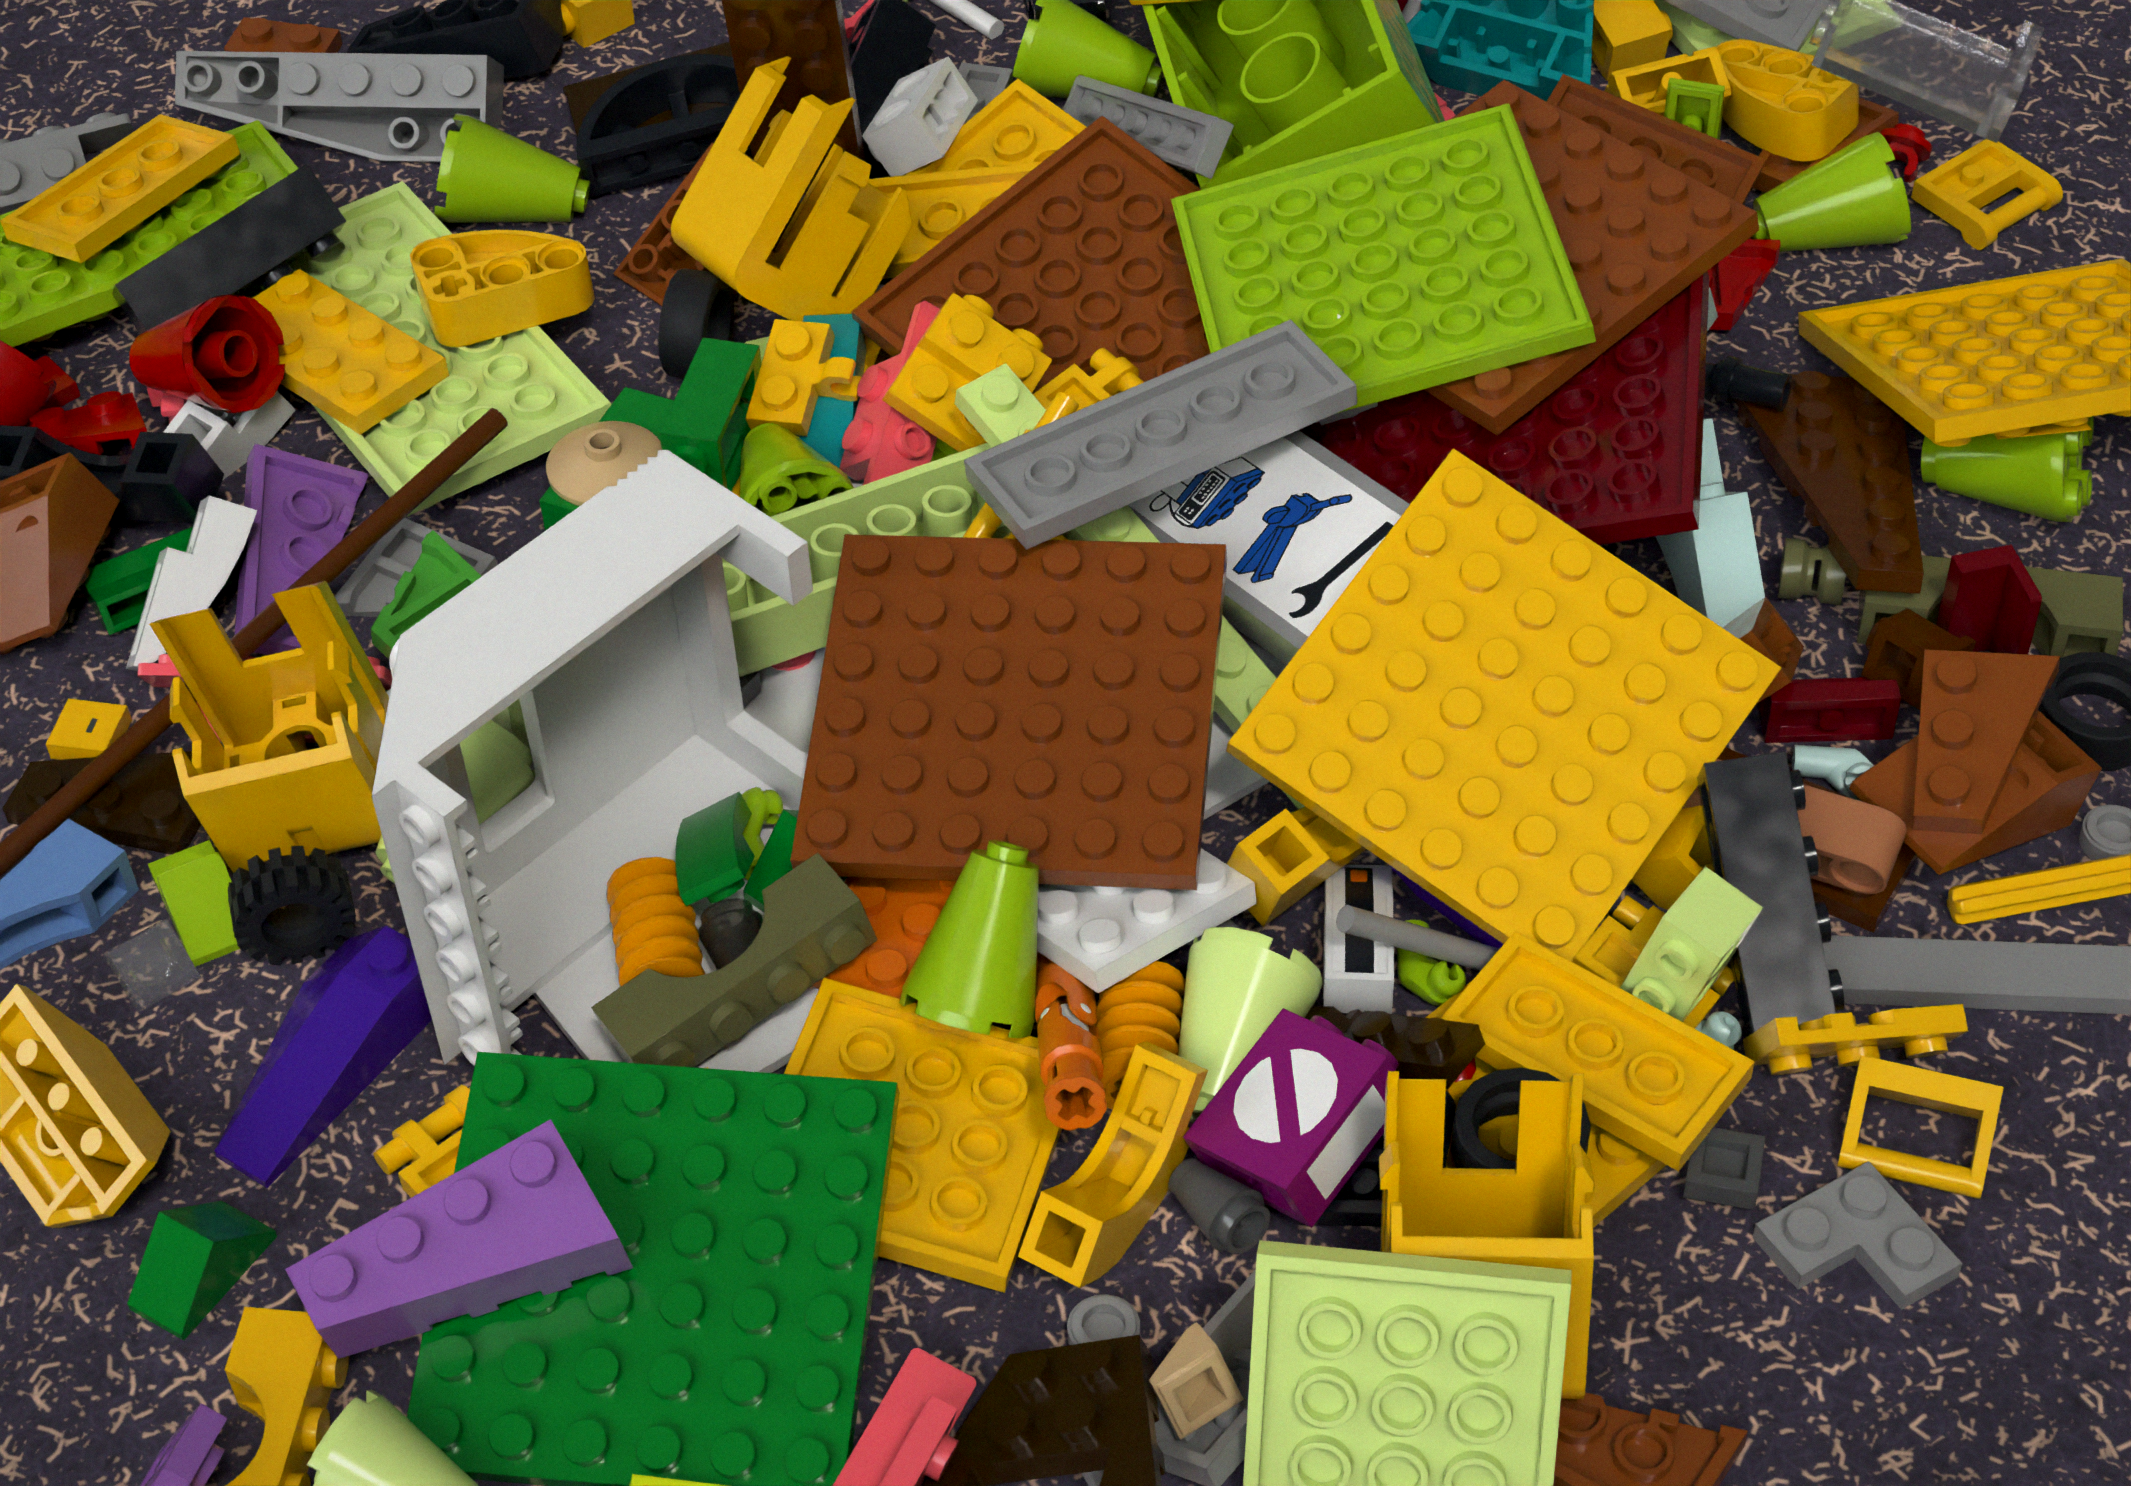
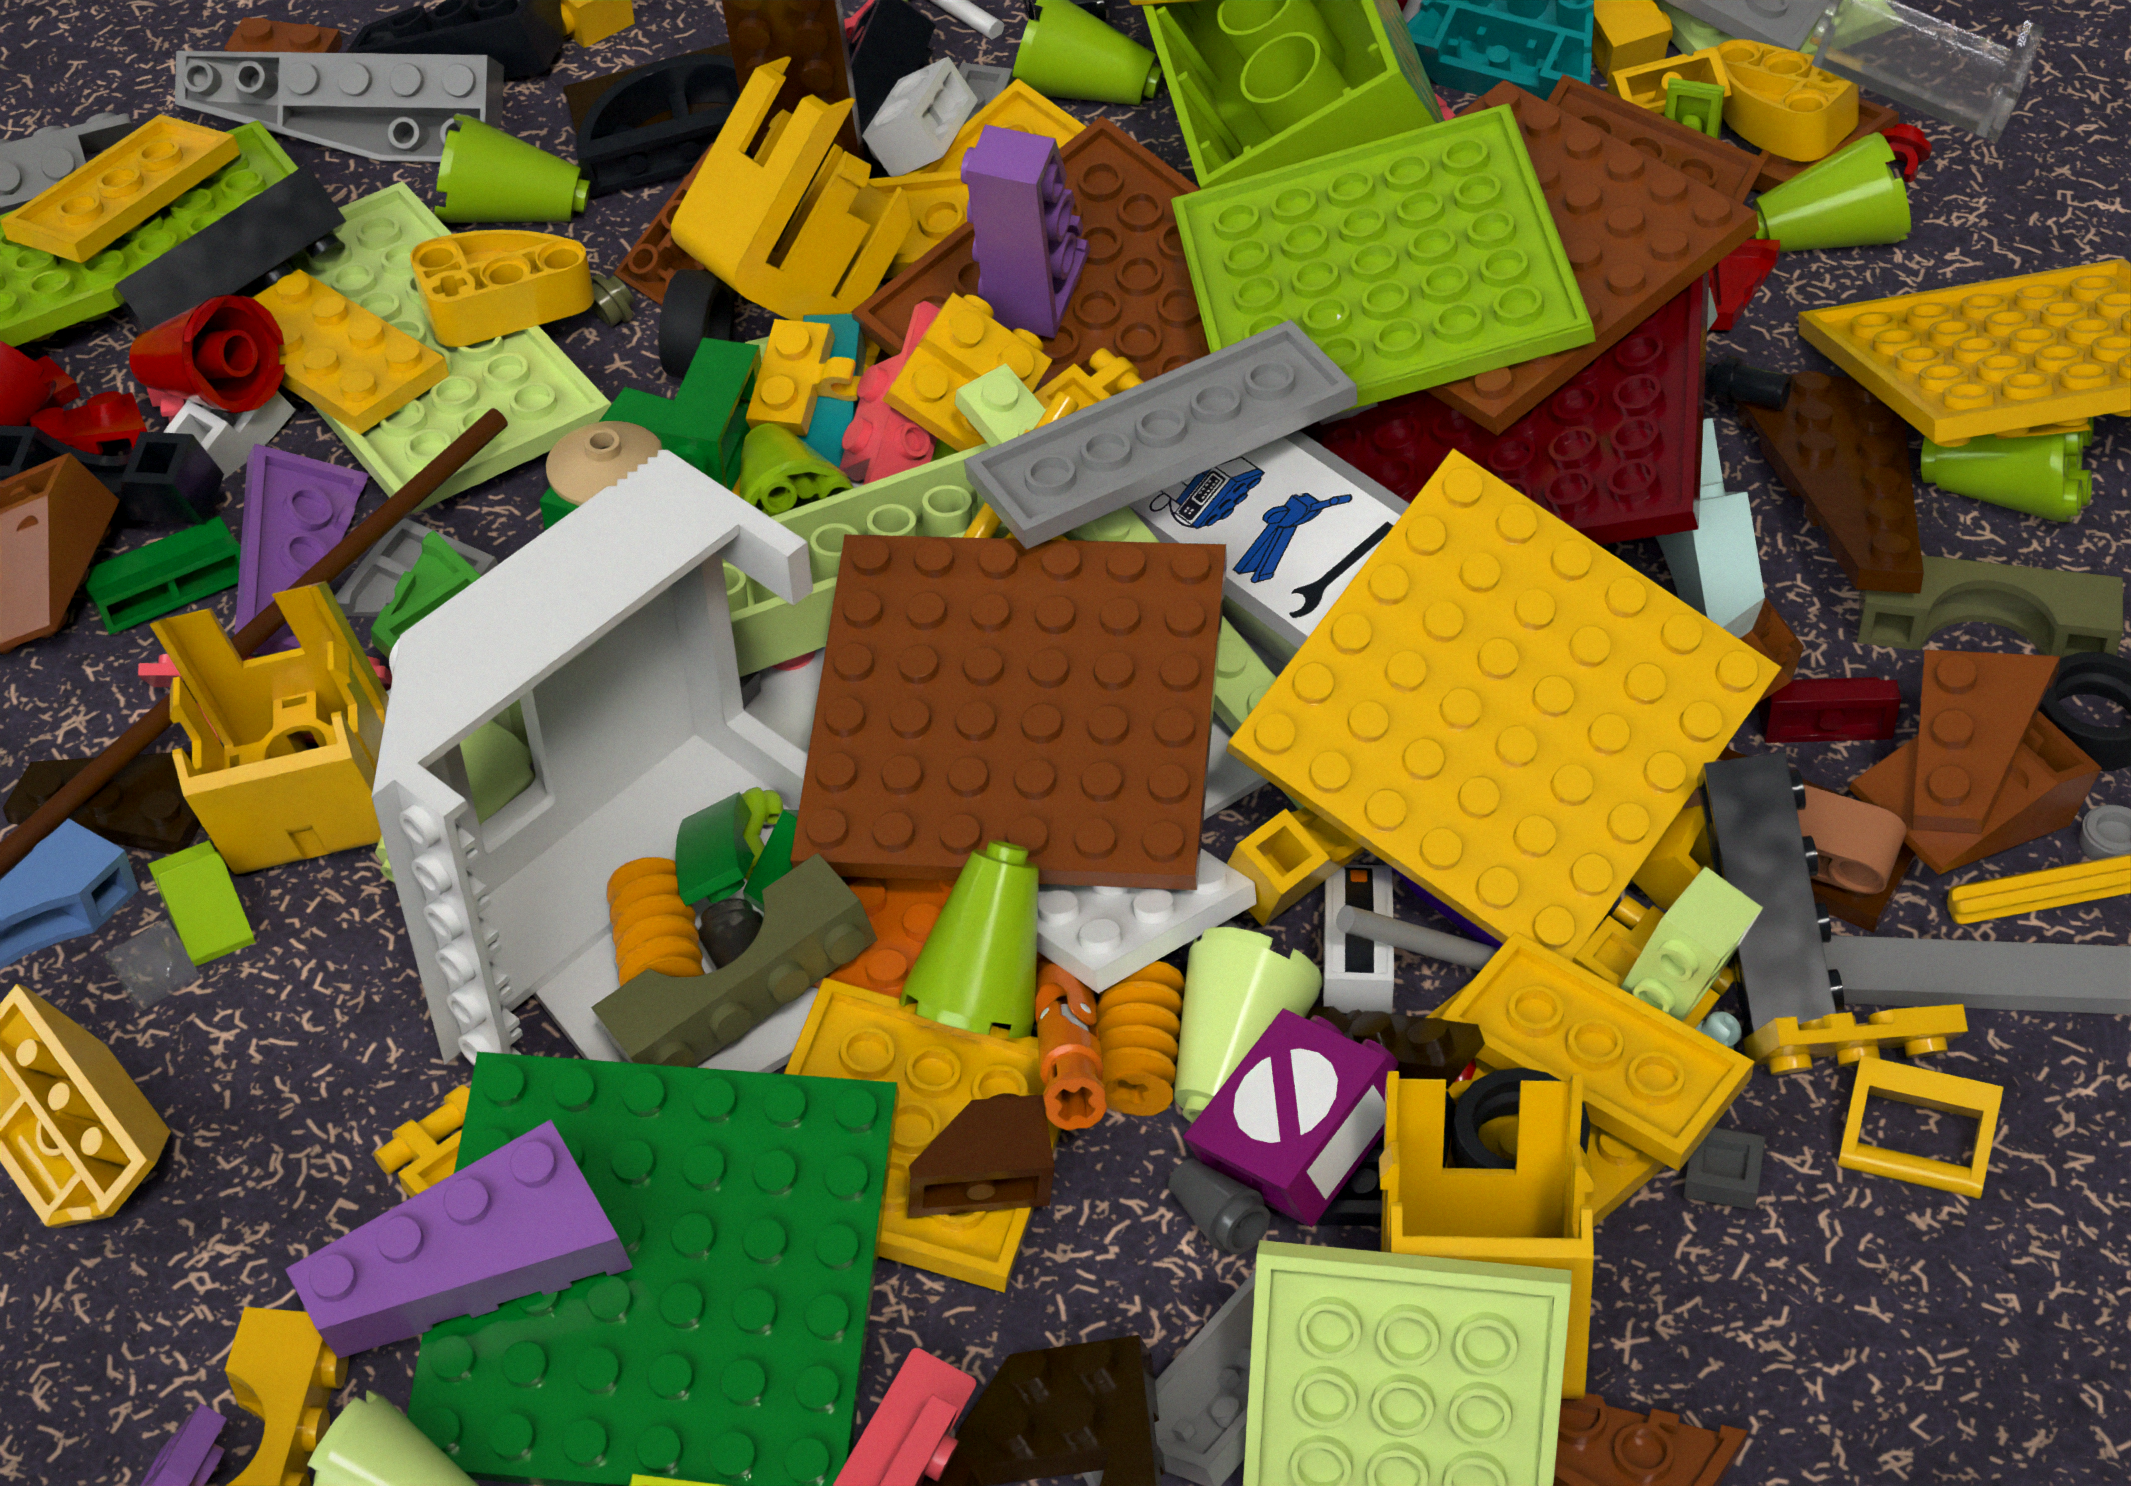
yellow tile [45,698,132,760] -> none
white slope [126,496,257,671] -> none
green slope [127,1201,277,1341] -> none
dark purple wedge [214,925,432,1188] -> none
black tyre [227,846,356,965] -> none
yellow arch [1018,1041,1208,1288] -> none
light grey tile [1063,75,1234,179] -> none
light grey tile [1067,1294,1141,1345] -> none
tan slope [1148,1322,1244,1440] -> none
lime arm [1397,920,1466,1006] -> none
light grey plate [1753,1161,1962,1310] -> none
olive wheel [1777,538,1846,605] -> none
light aqua arm [1792,745,1874,801] -> none
reddish brown brick [1861,608,1976,710] -> none
yellow plate [1911,136,2063,250] -> none
dark red panel [1936,544,2042,654] -> none
none -> olive plate [591,273,635,327]
none -> reddish brown slope [906,1093,1055,1217]
none -> medium lavender wedge [961,124,1091,338]

